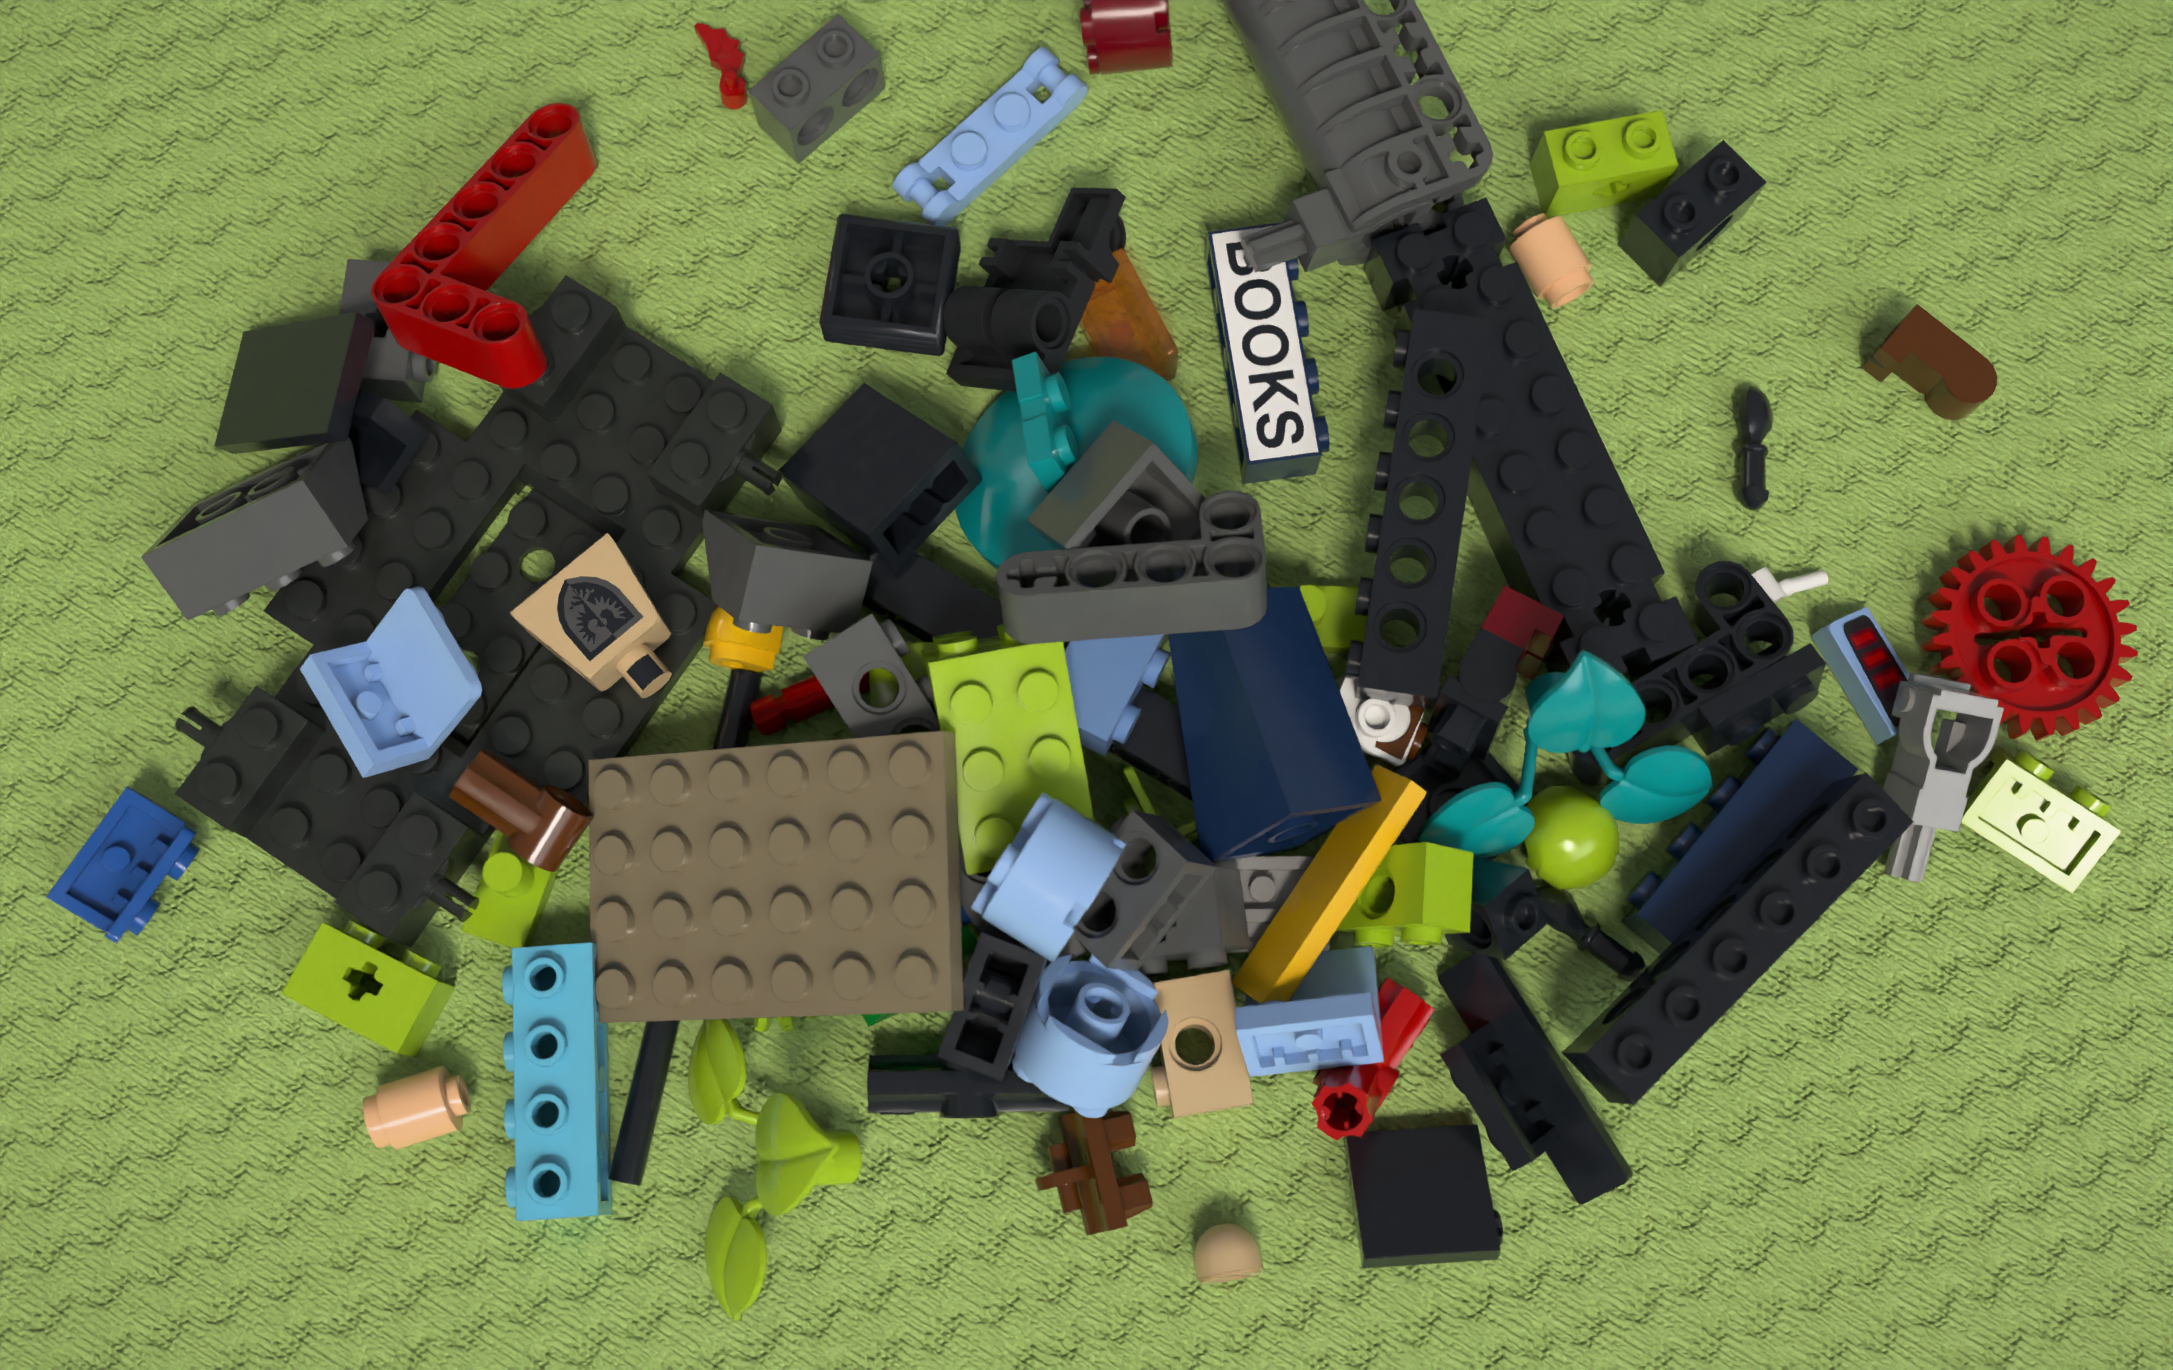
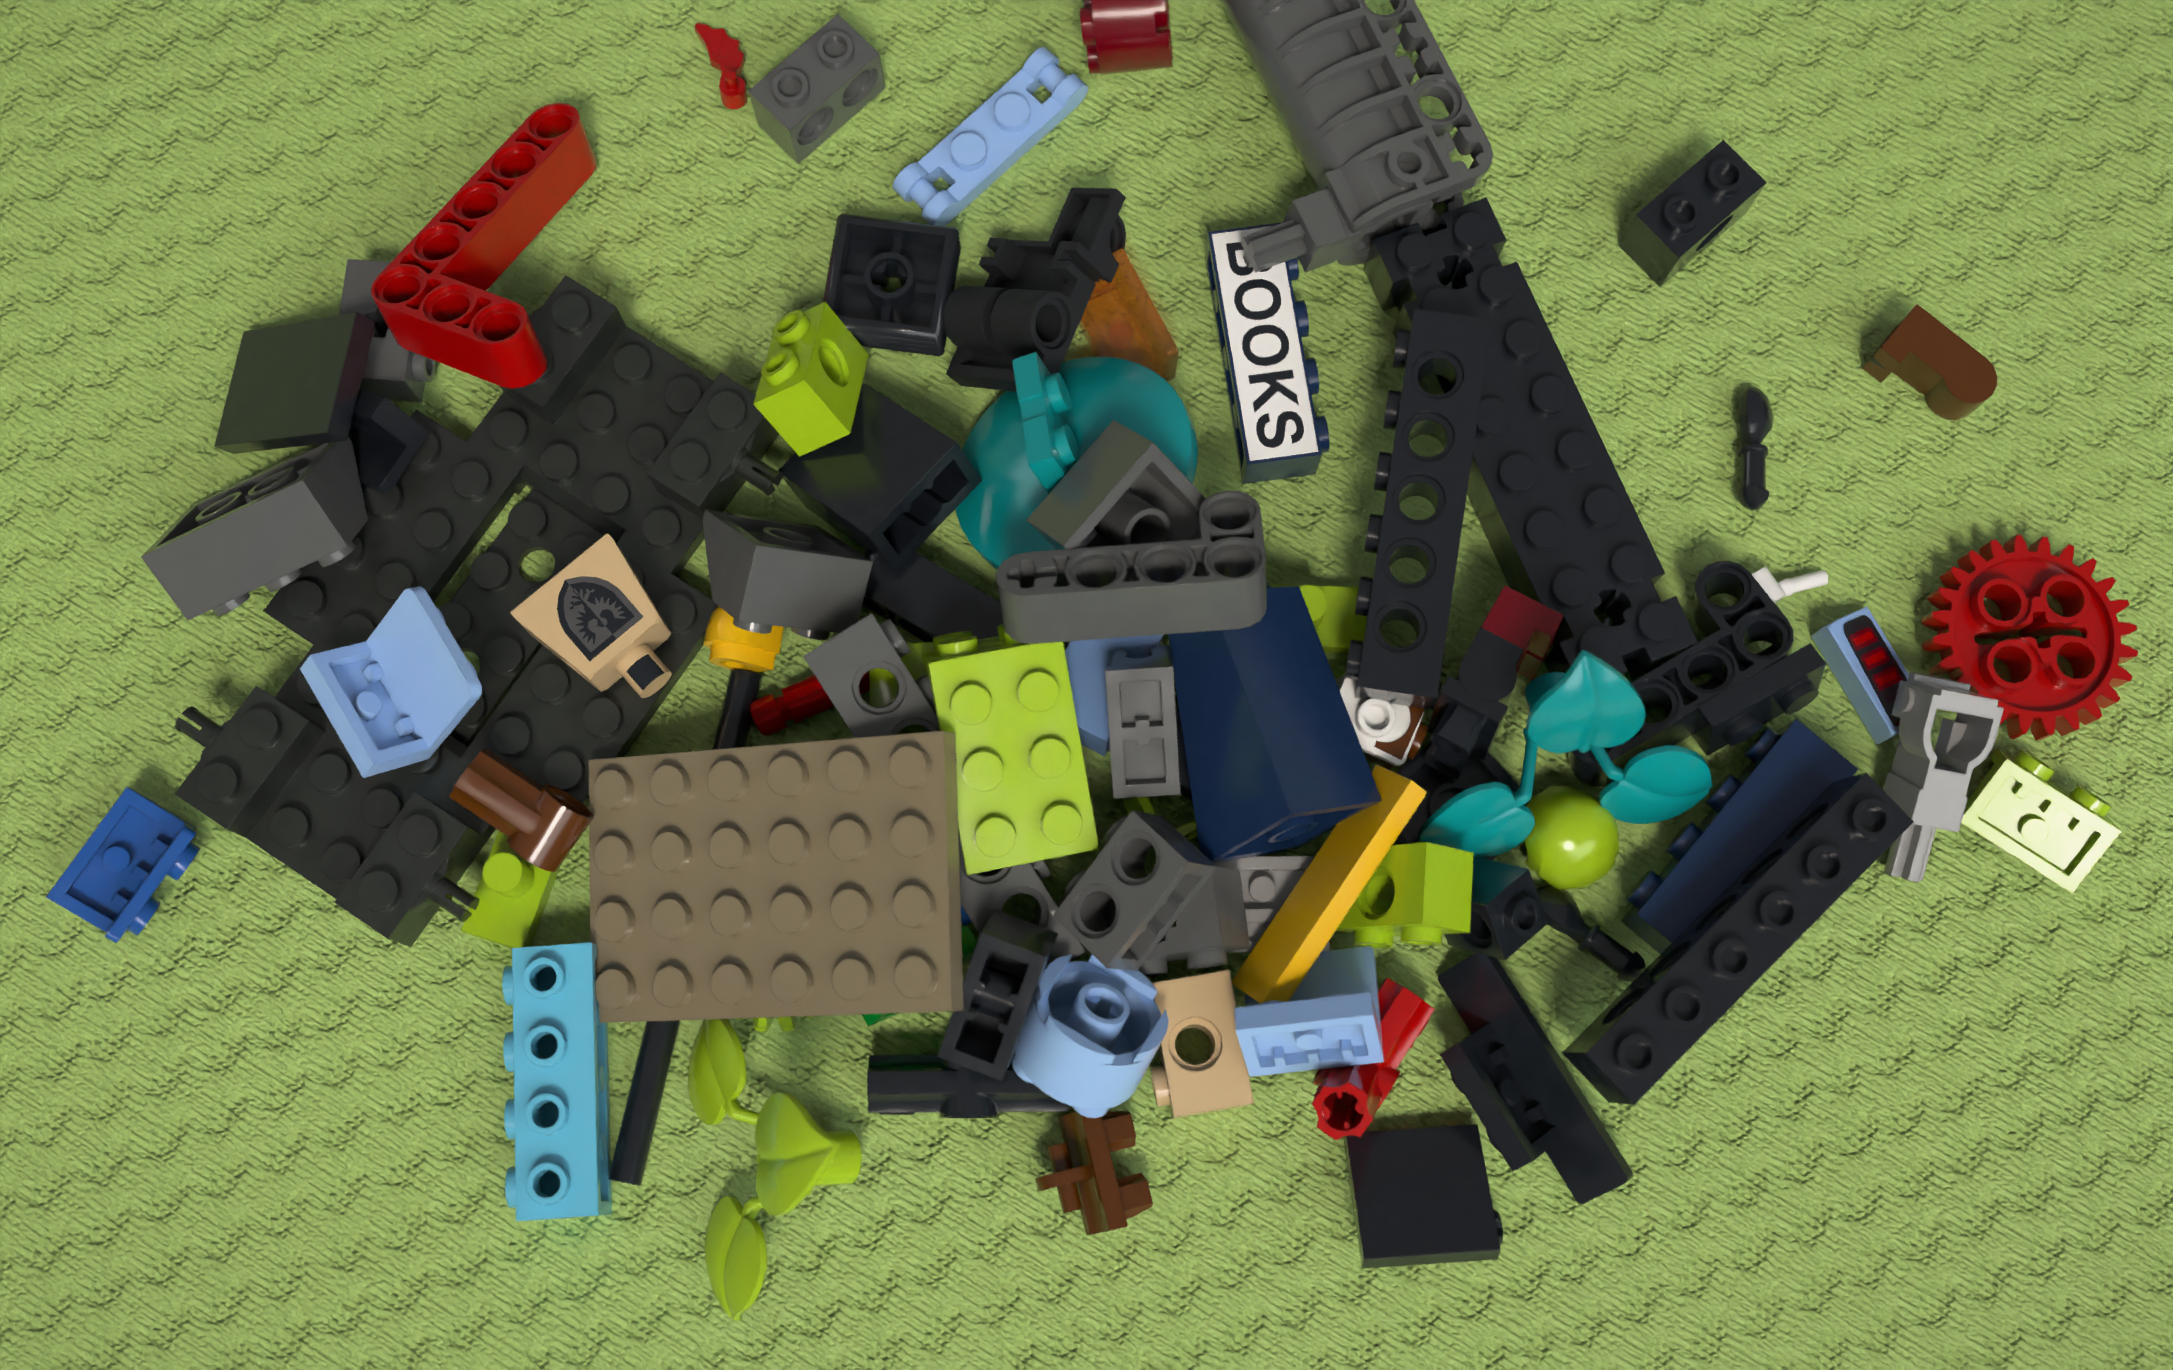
lime brick [281,920,455,1058] -> none
light nougat brick [363,1066,471,1150] -> none
light blue brick [971,792,1127,962] -> none
tan piece [1194,1223,1264,1284] -> none
light nougat brick [1509,213,1594,309] -> none
lime brick [1529,110,1678,218] -> none
none -> lime brick [753,302,869,457]
none -> dark grey hinge [1105,645,1180,798]

